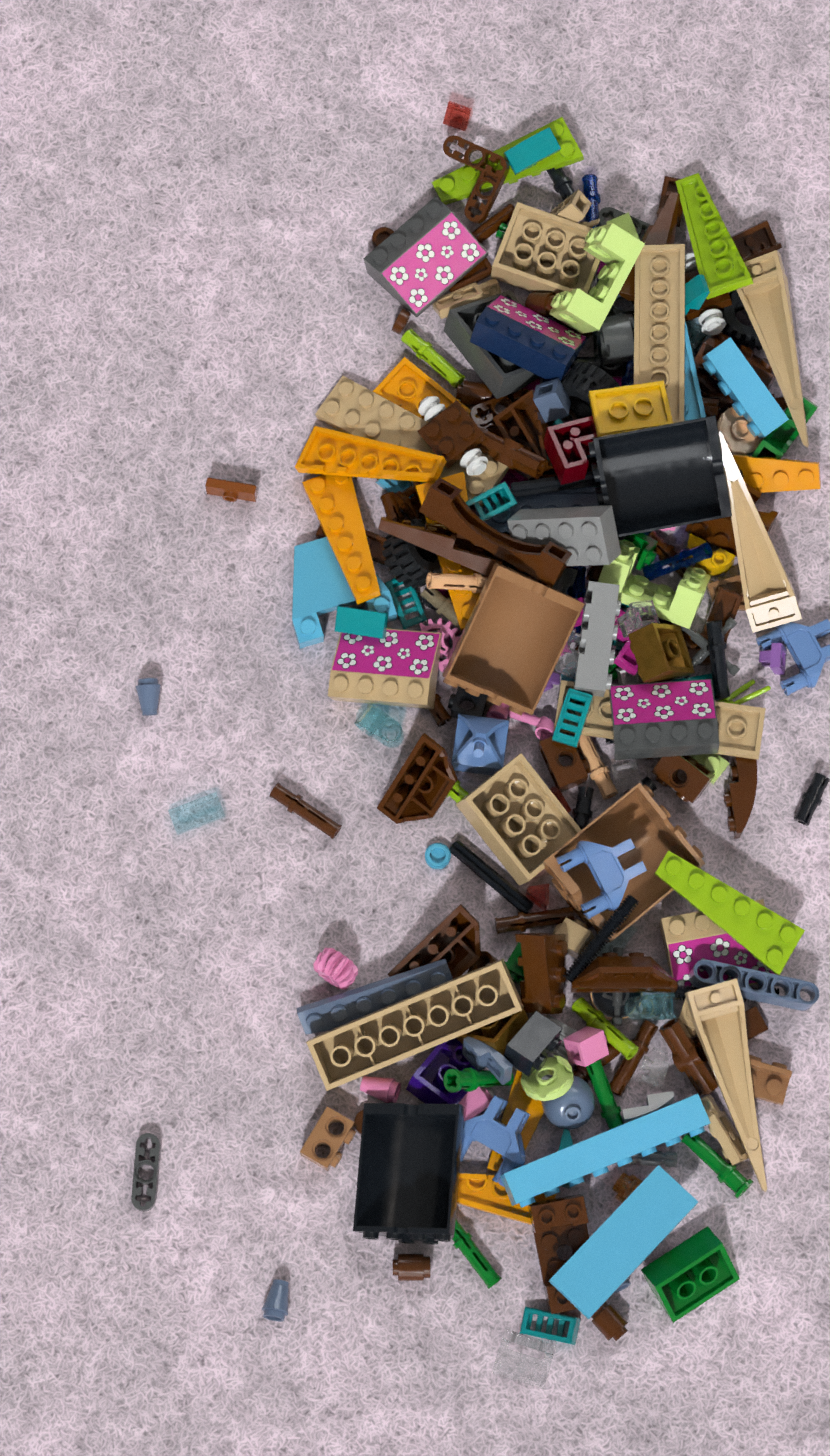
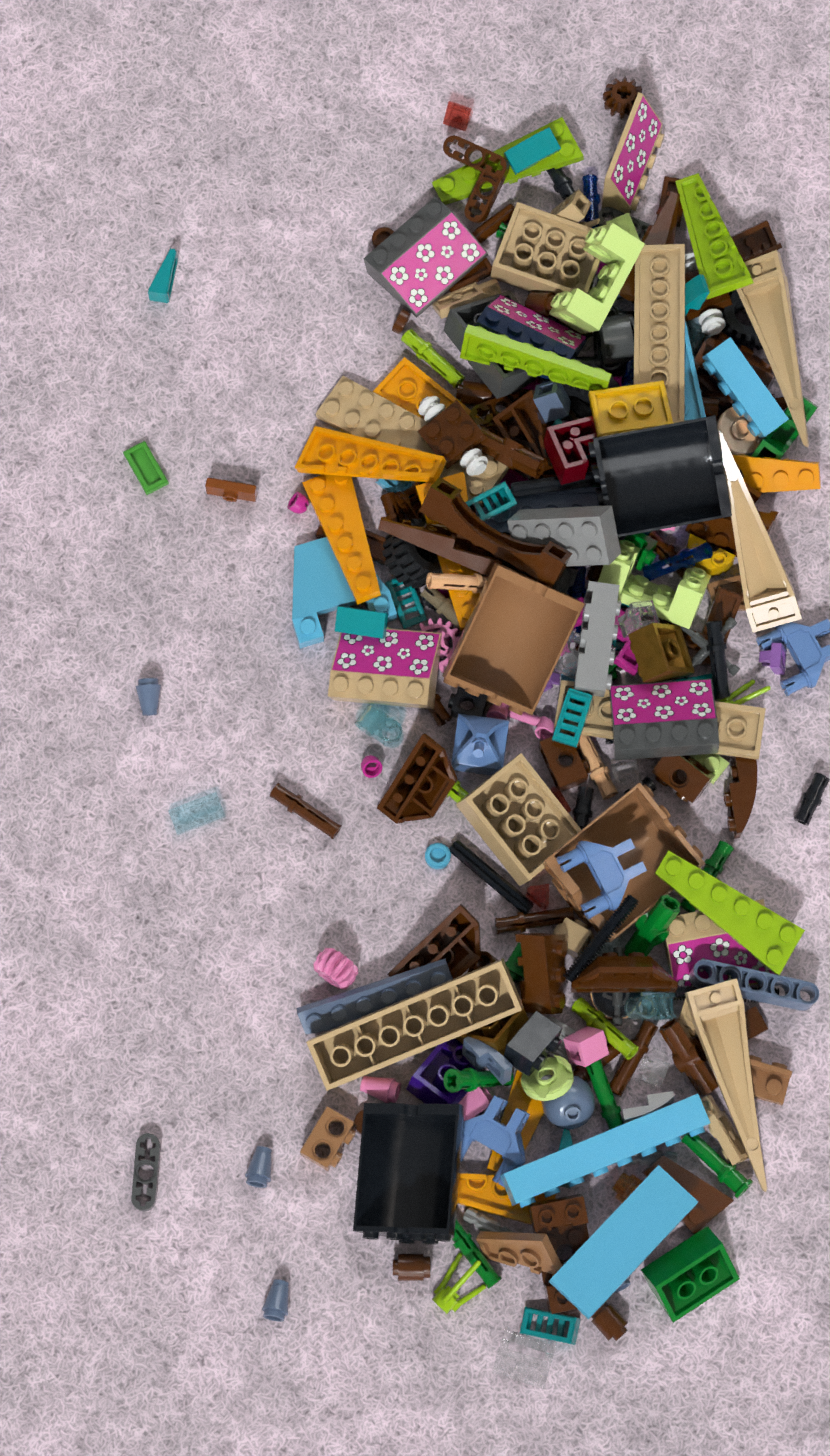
none -> bright green tile [123,441,169,495]
none -> teal slope [148,248,178,303]
none -> sand blue cone [245,1146,272,1188]
none -> dark pink hinge [287,492,309,514]
none -> dark pink hinge [361,755,383,778]
none -> lime plant [432,1253,486,1314]
none -> lime wing [460,324,612,391]
none -> light grey axle [463,1207,512,1232]
none -> medium nougat wing [476,1231,562,1276]
none -> slope [601,92,665,214]
none -> reddish brown gear [603,76,642,120]
none -> green piece [624,895,681,956]
none -> reddish brown wing [642,1155,734,1235]
none -> green pin [680,840,734,913]

